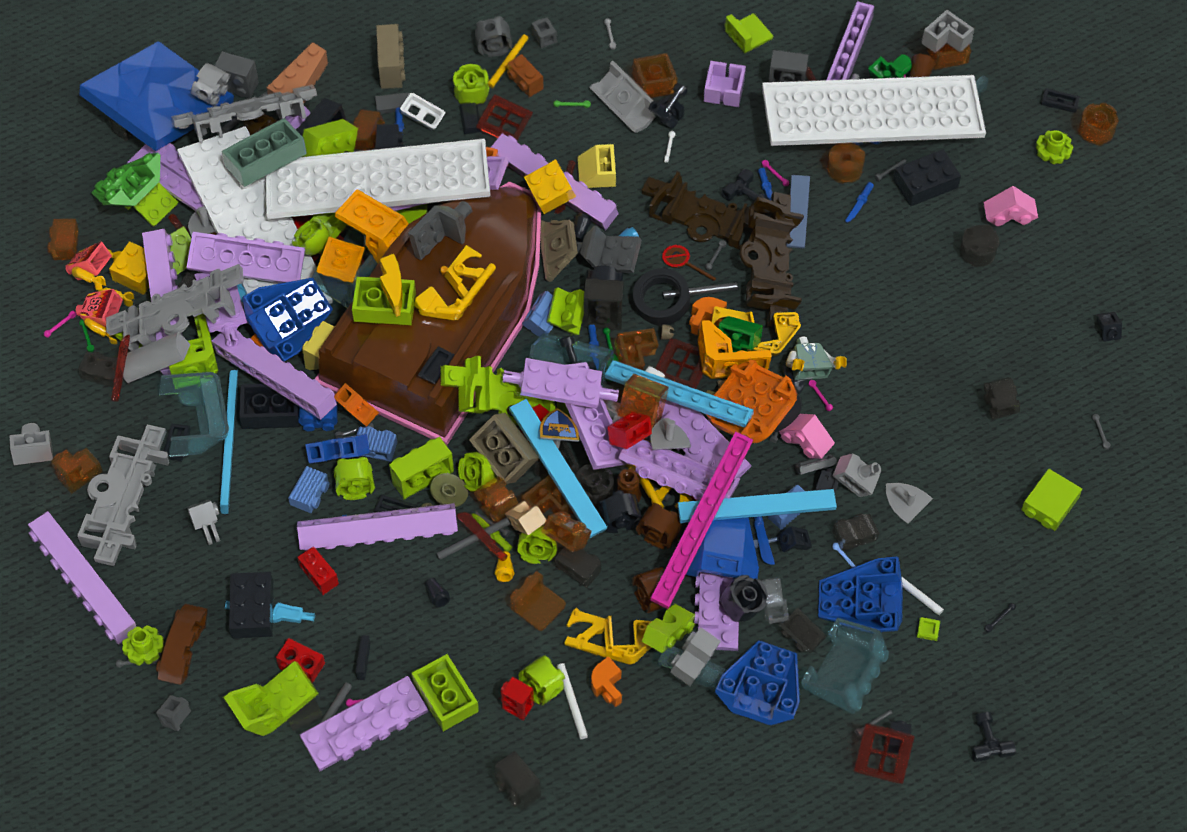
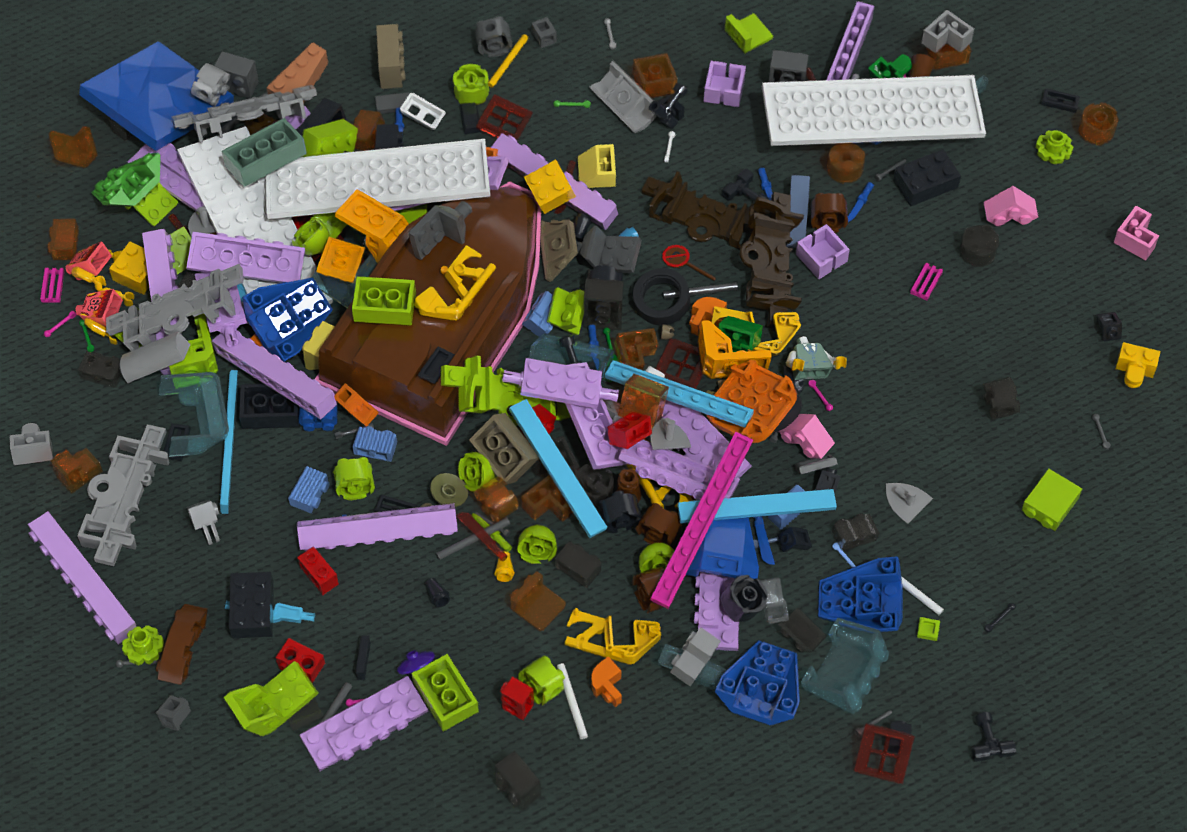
clear red piece [111,335,130,401] -> none
blue arch [305,434,370,463] -> none
yellow slope [380,254,403,317] -> none
lime brick [389,436,454,499] -> none
tan panel [505,501,547,535] -> none
dark orange brick [507,54,543,98] -> none
shield [540,408,579,448] -> none
clear orange brick [542,511,592,552] -> none
lime arch [642,604,695,653] -> none
dark grey hinge [705,240,726,270] -> none
dark pink hinge [762,160,789,186] -> none
light grey brick [833,453,881,497] -> none
none -> dark pink tile [40,268,65,303]
none -> clear orange bracket [49,126,98,168]
none -> dark purple dish [397,650,435,674]
none -> lime cylinder [639,543,675,573]
none -> lavender piece [796,224,850,279]
none -> reddish brown brick [810,193,848,233]
none -> dark pink tile [910,263,943,301]
none -> bright pink brick [1114,206,1159,260]
none -> yellow brick [1115,342,1160,388]

